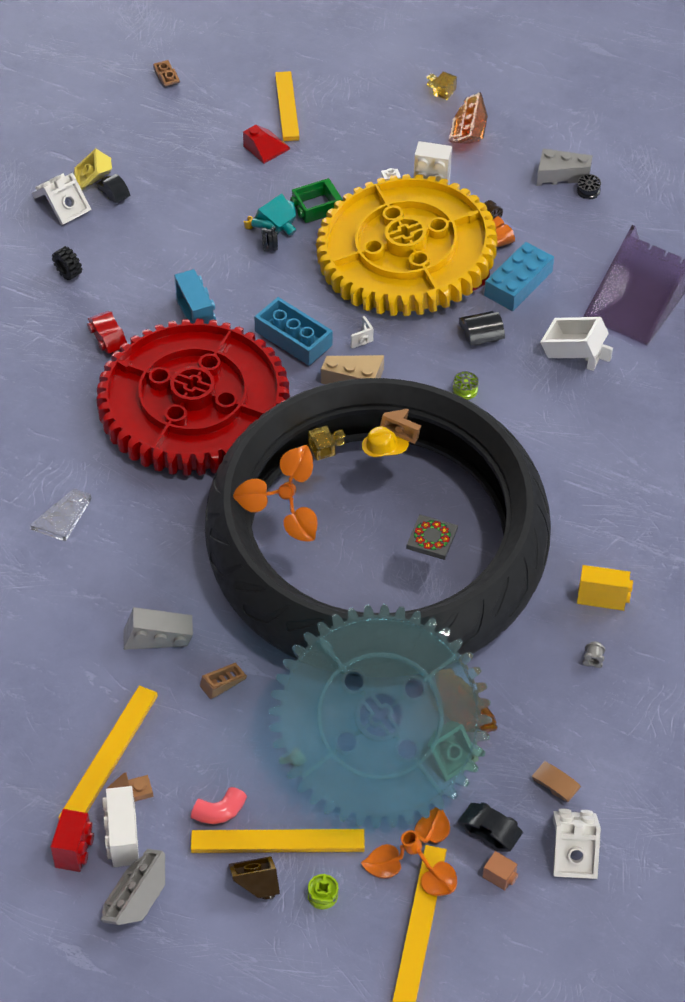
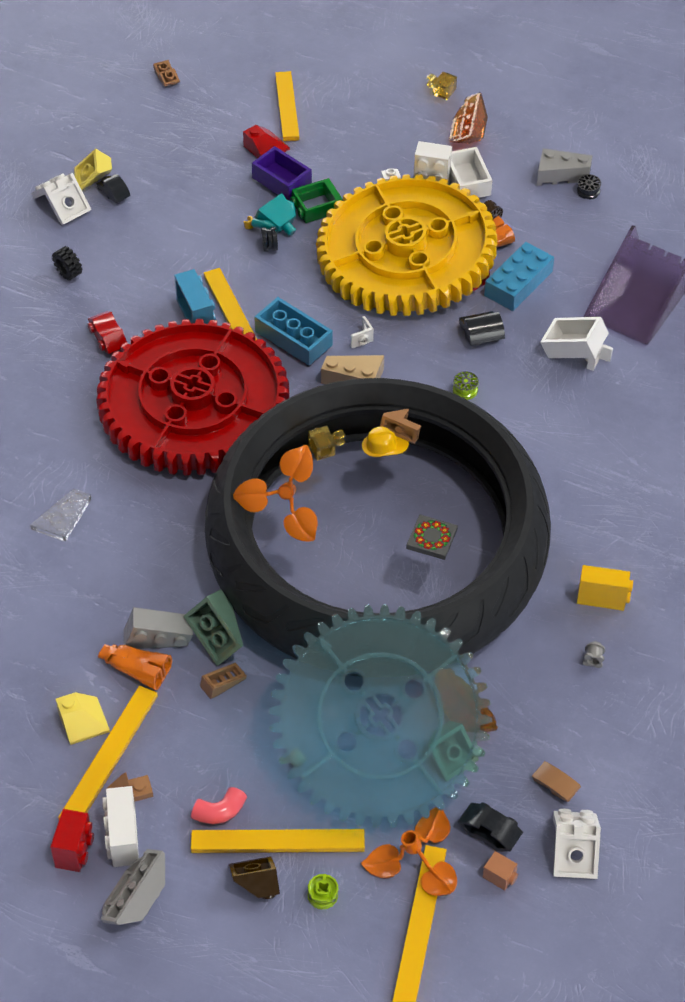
none -> light yellow slope [56,692,110,745]
none -> orange piece [98,644,172,690]
none -> sand green slope [183,589,243,666]
none -> yellow tile [203,268,257,340]
none -> dark purple piece [252,146,312,201]
none -> white piece [450,147,492,197]

